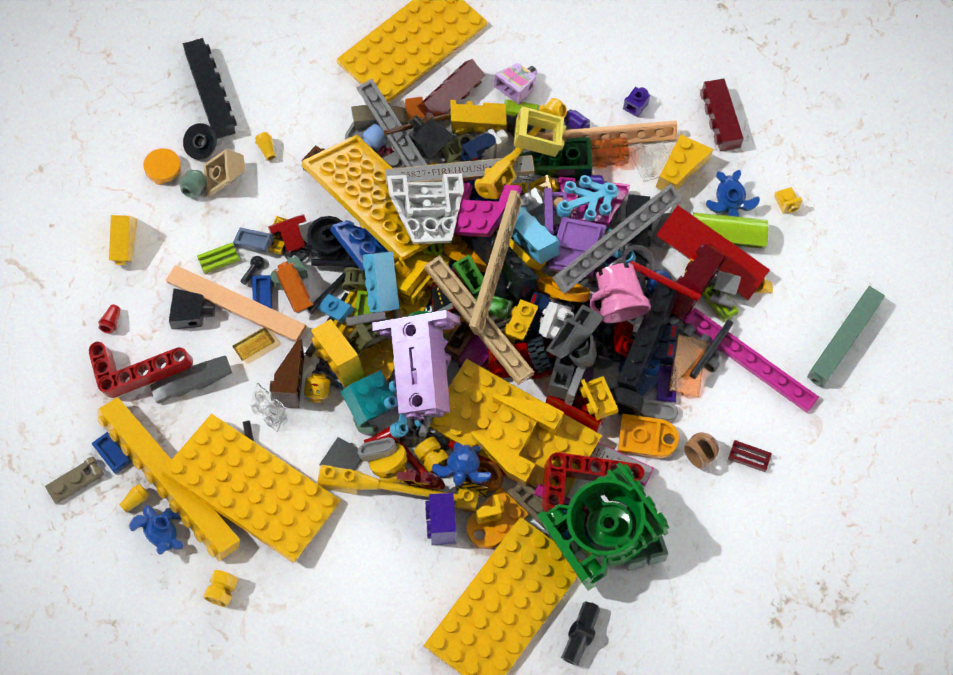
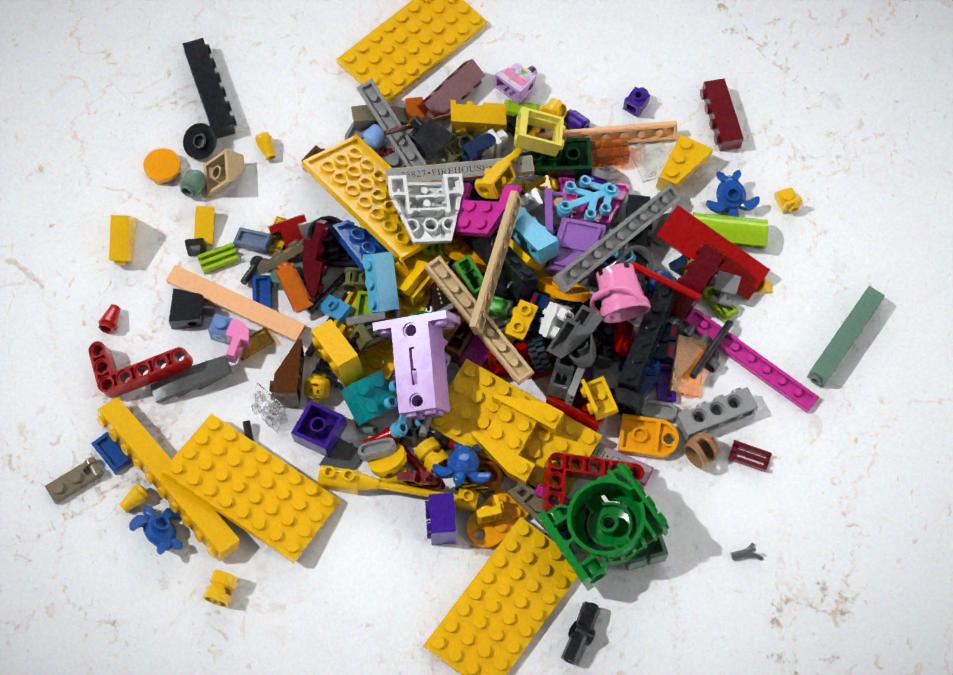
none -> black slope [185,238,207,257]
none -> yellow slope [194,206,216,246]
none -> medium blue brick [208,314,232,345]
none -> bright pink brick [226,318,251,364]
none -> dark tan plate [257,239,304,274]
none -> dark purple brick [291,400,347,458]
none -> dark red slope [302,220,329,299]
none -> light grey tile [593,166,620,180]
none -> dark blue tile [668,255,688,275]
none -> light grey brick [675,387,758,442]
none -> dark grey bar [730,542,763,561]

